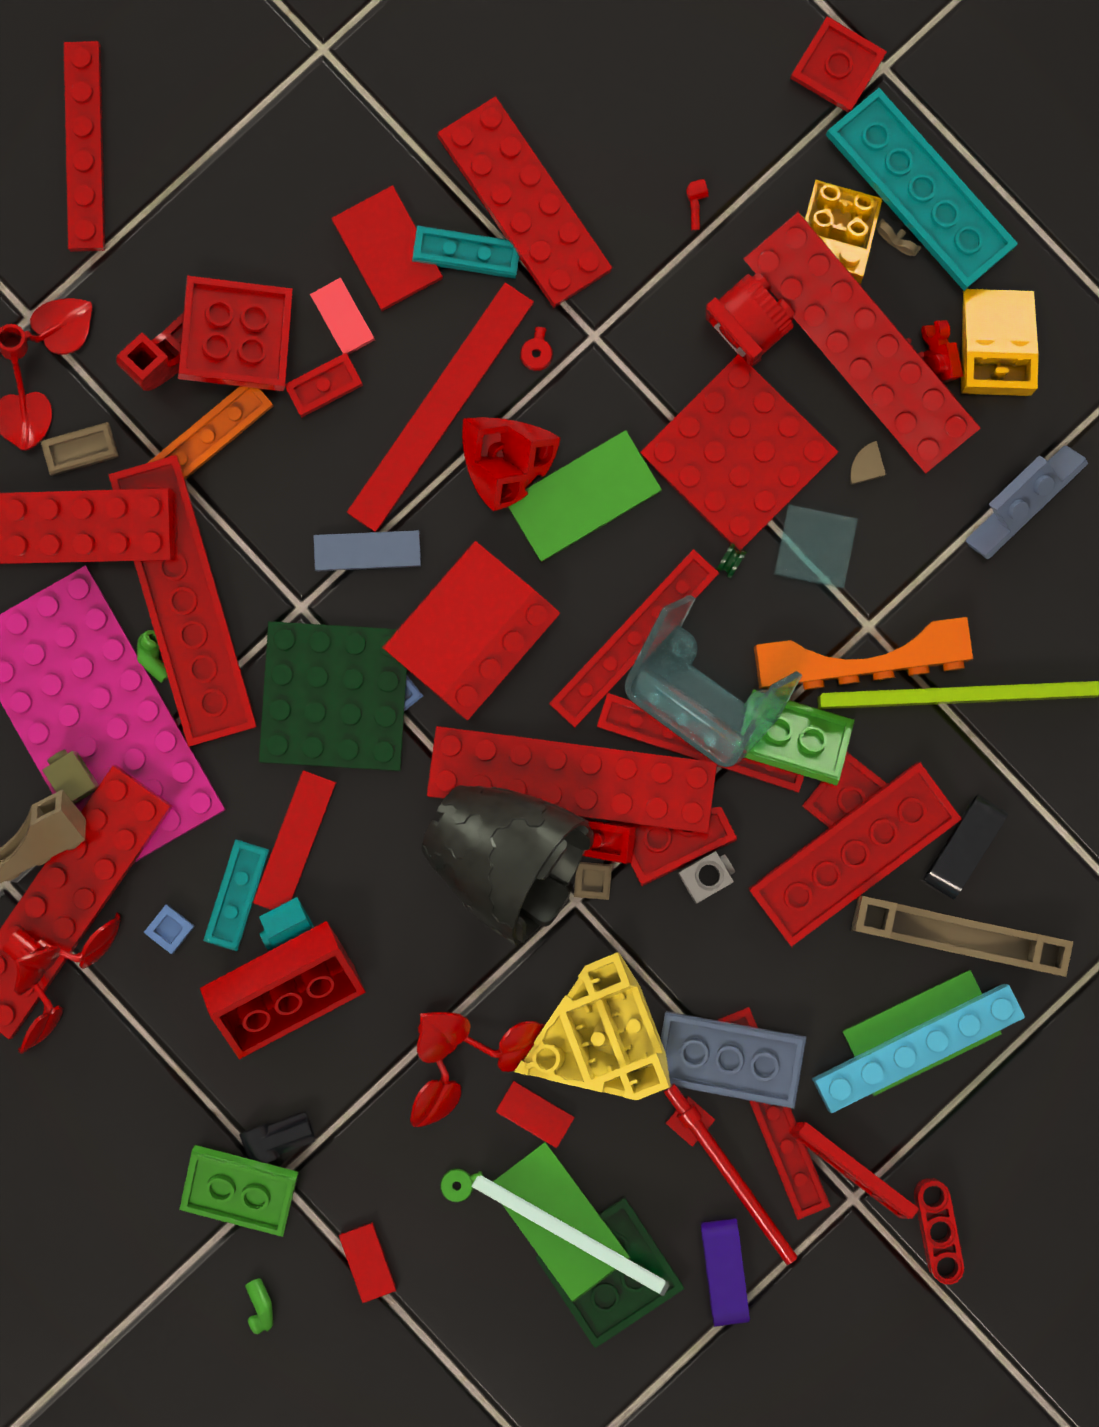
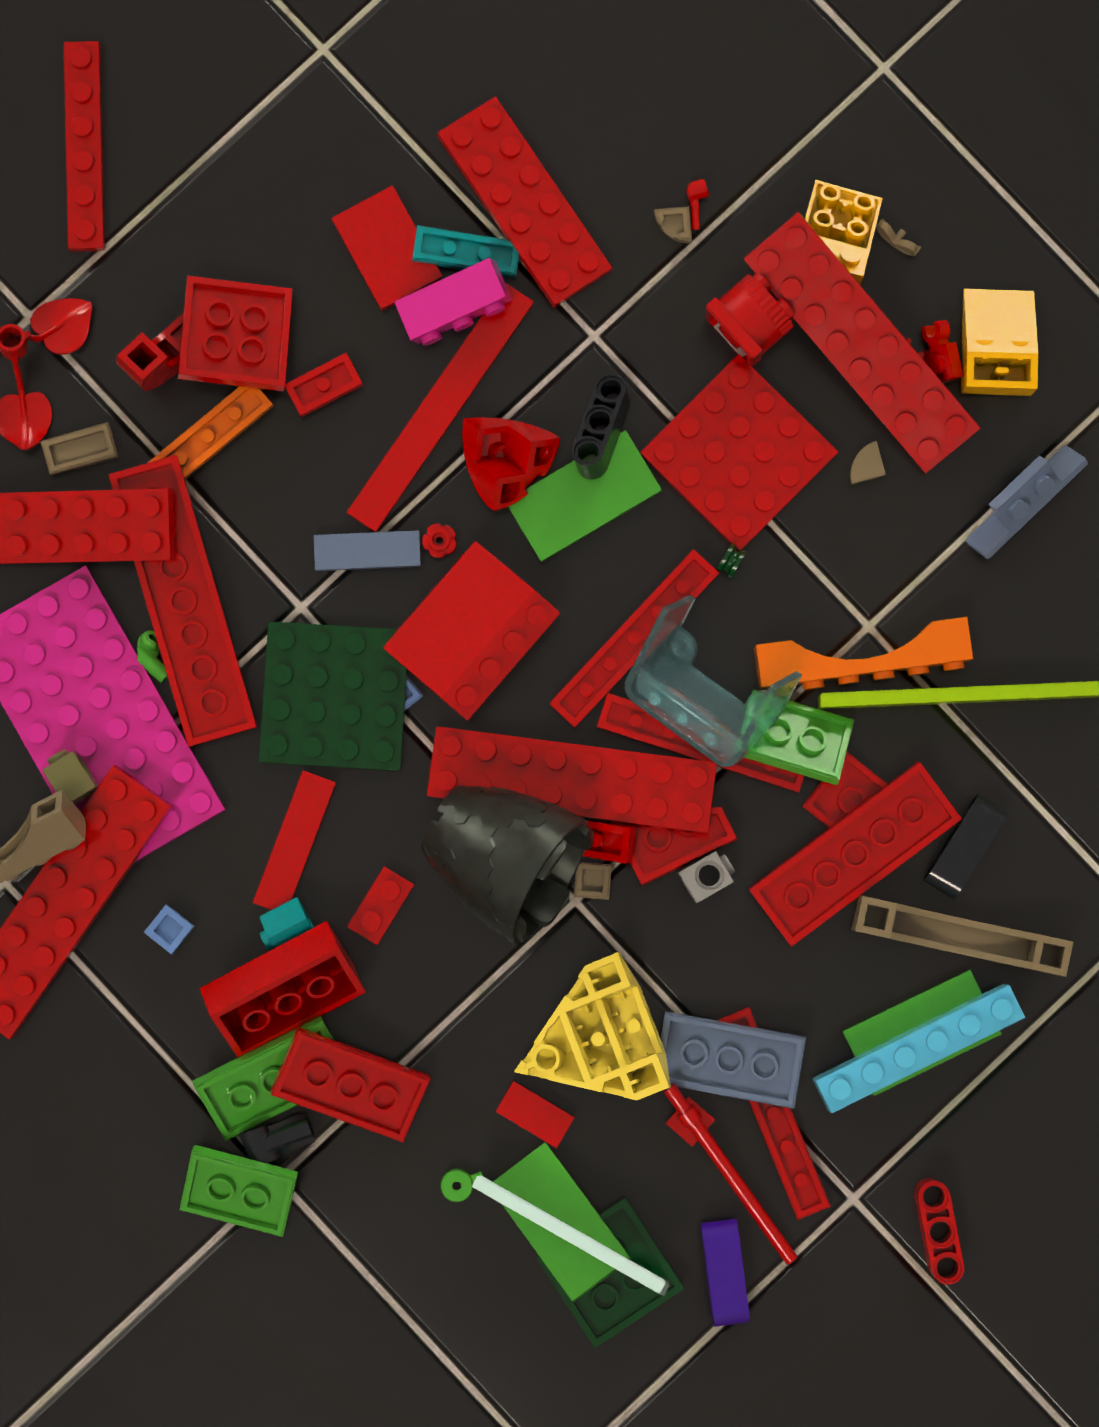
red plant [3,912,120,1054] -> none
teal tile [203,839,270,951] -> none
bright green arm [245,1278,273,1334] -> none
coral tile [310,277,375,355] -> none
red tile [339,1222,397,1303] -> none
red plant [410,1012,545,1128] -> none
red piece [520,327,553,371] -> none
clear light blue tile [774,505,858,589] -> none
red plate [790,16,887,113] -> none
red tile [790,1122,919,1219] -> none
teal plate [825,88,1018,291] -> none
none -> bright green tile [193,1016,334,1141]
none -> red tile [270,1027,431,1142]
none -> red plate [347,866,414,945]
none -> dark pink brick [394,258,513,346]
none -> red plate [422,523,457,558]
none -> black beam [572,374,631,479]
none -> dark tan tile [654,206,692,244]

